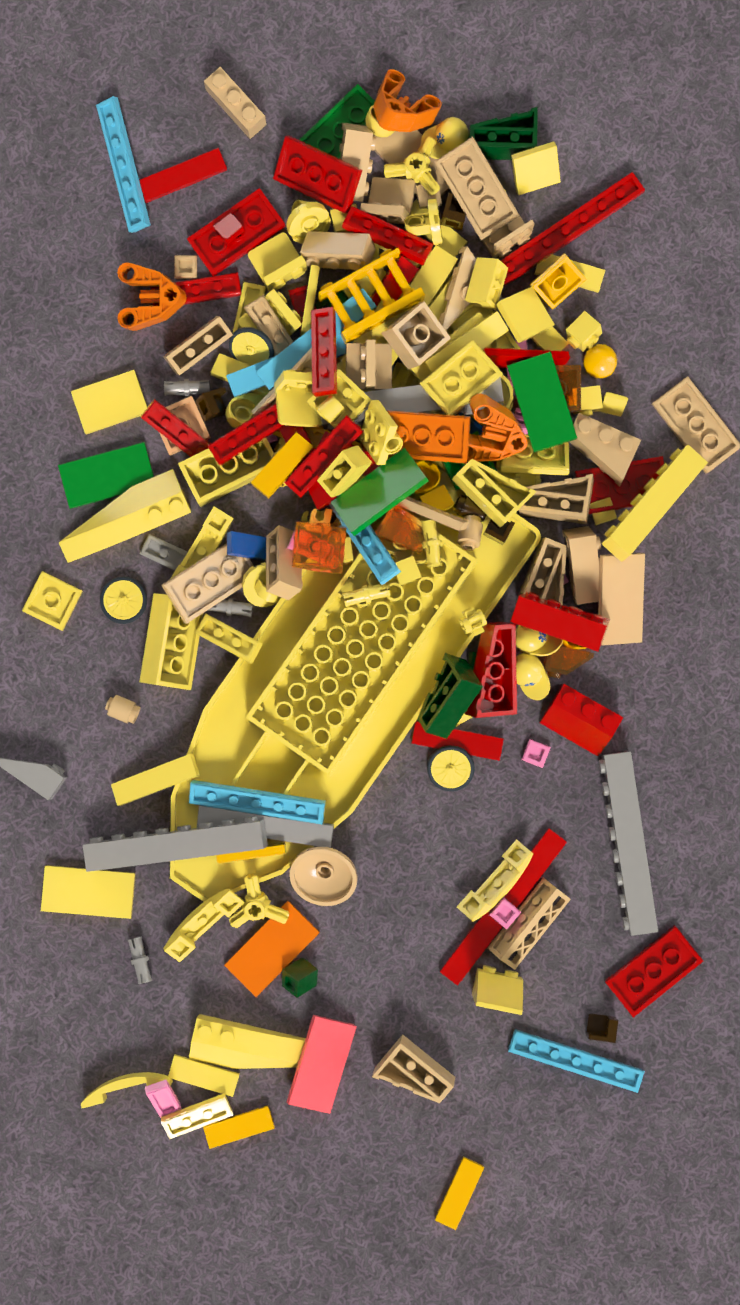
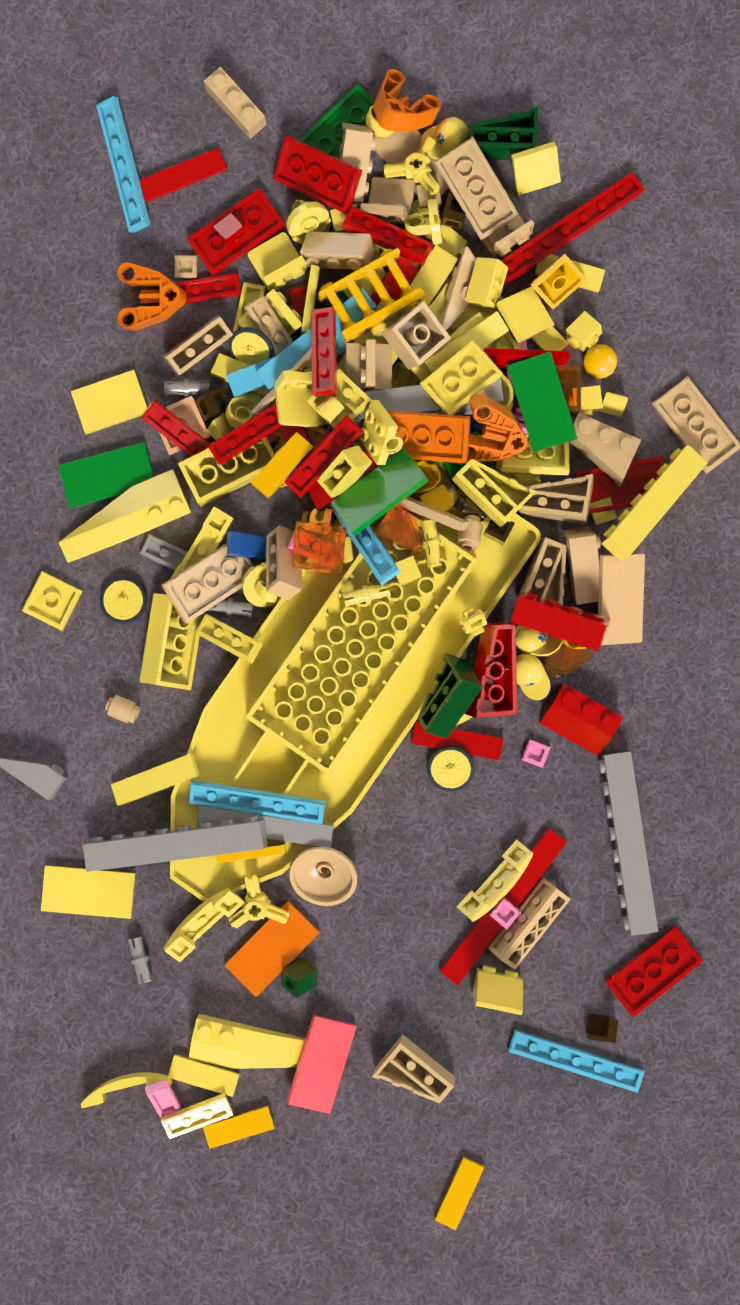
none -> light yellow slope [206,413,233,440]

